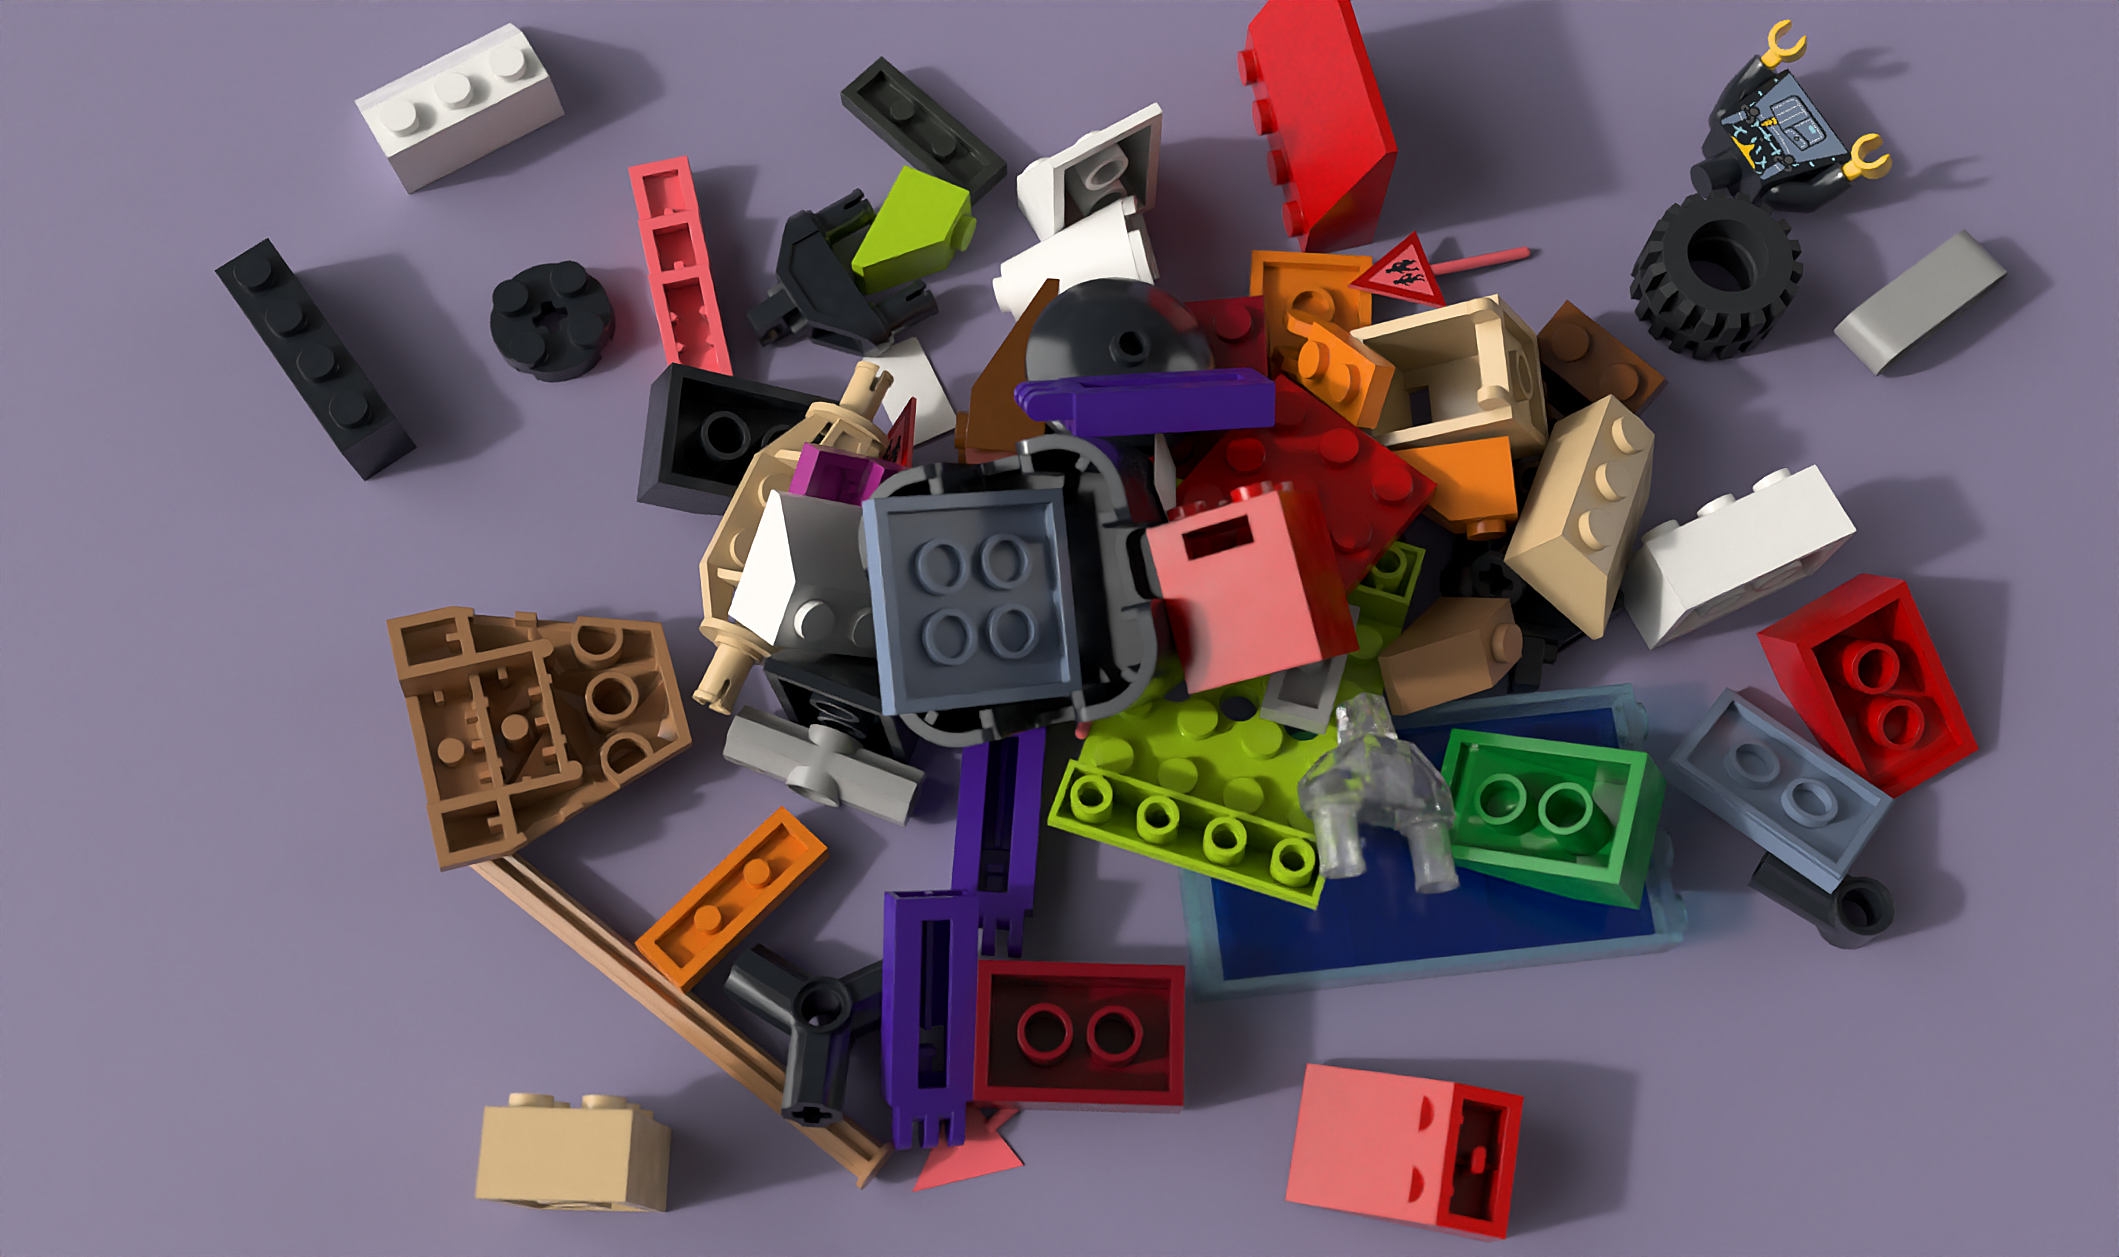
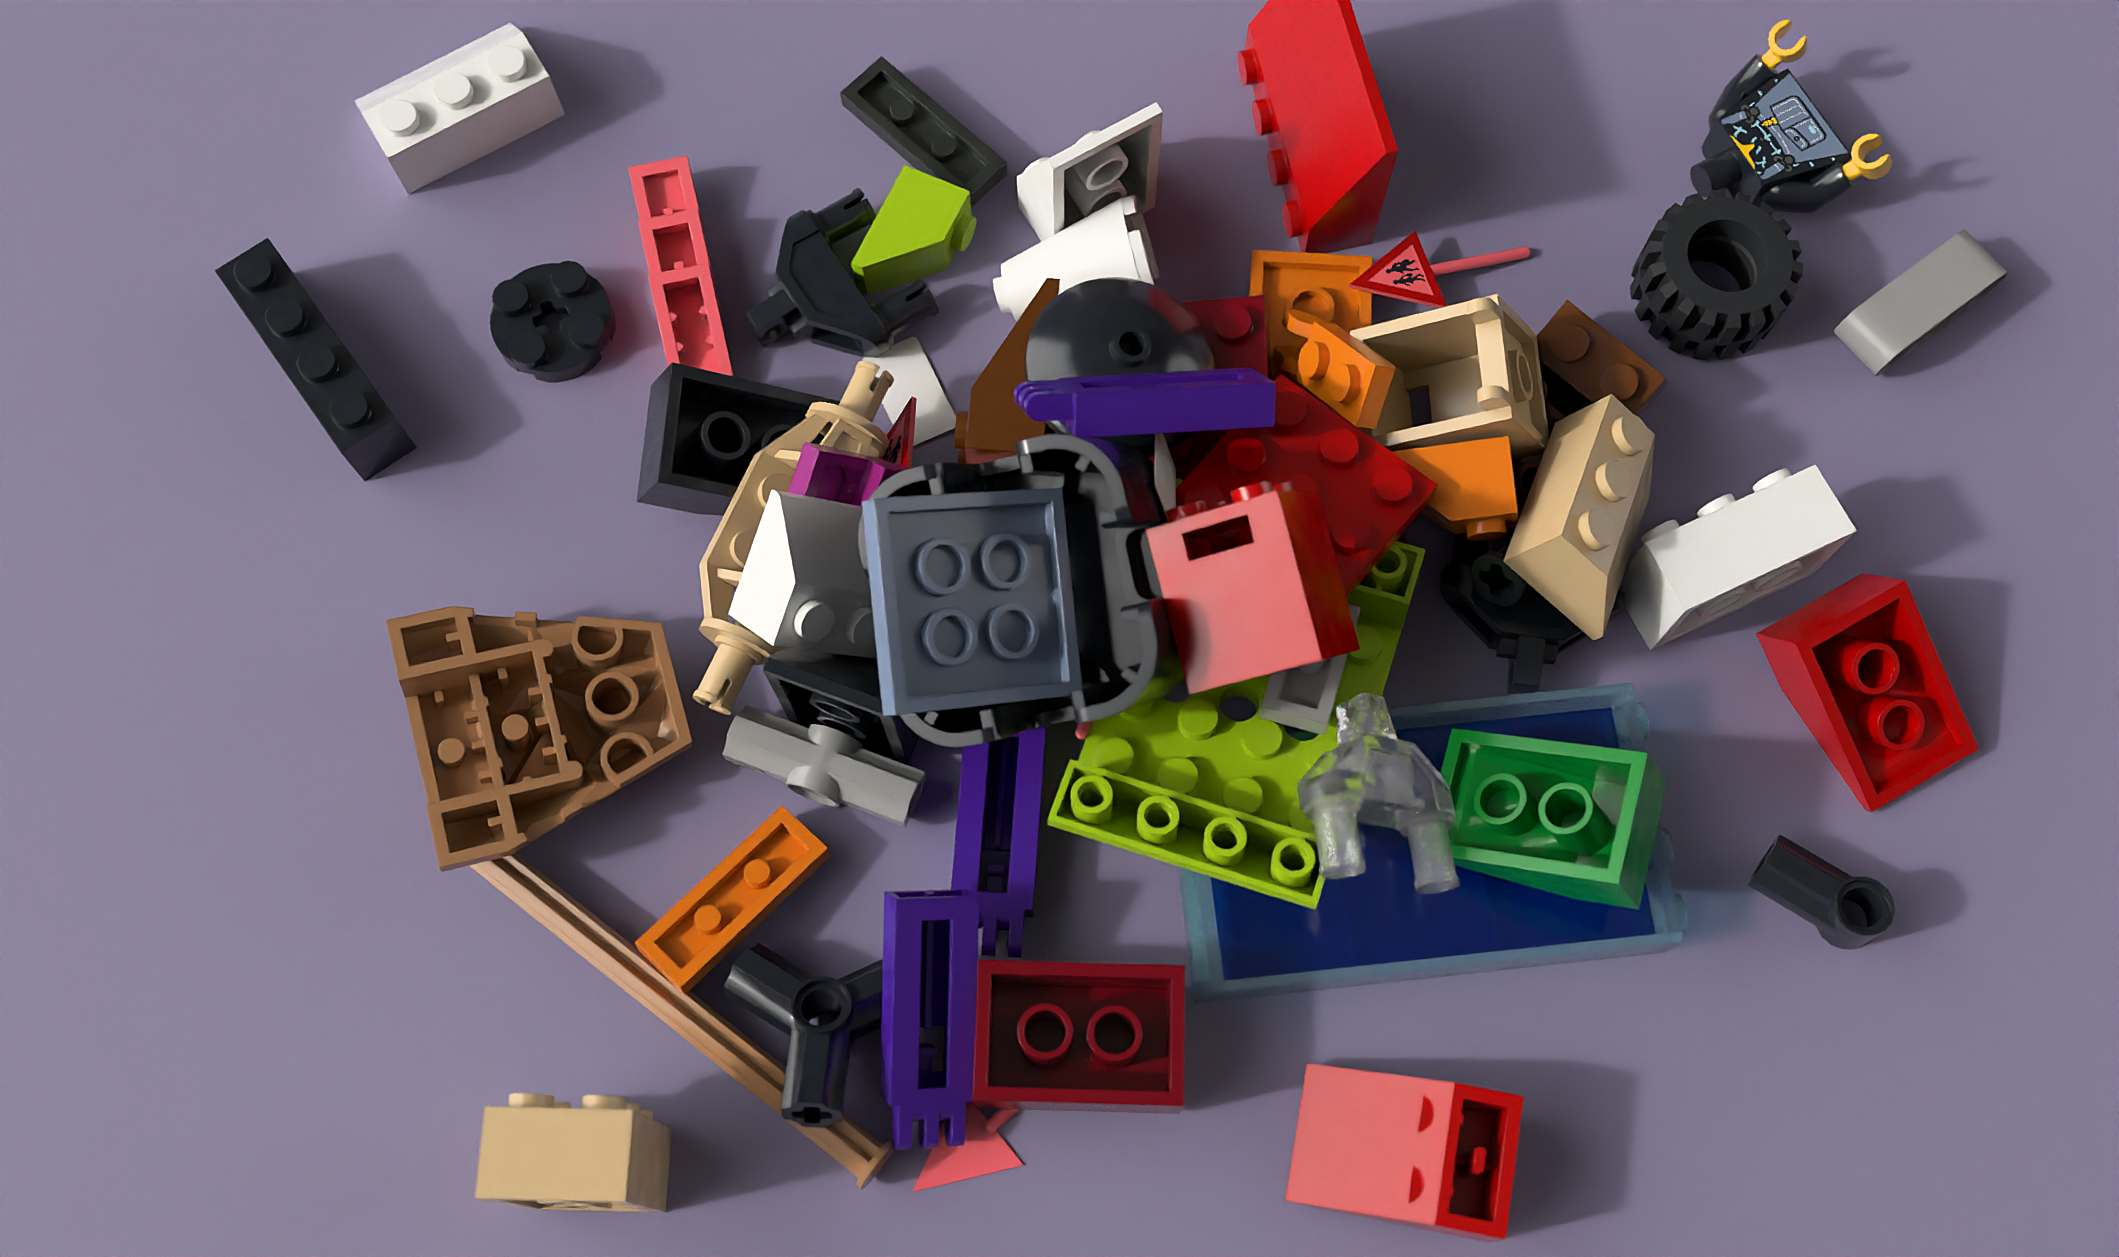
medium nougat slope [1377,596,1523,715] -> none
sand blue tile [1660,687,1896,894] -> none

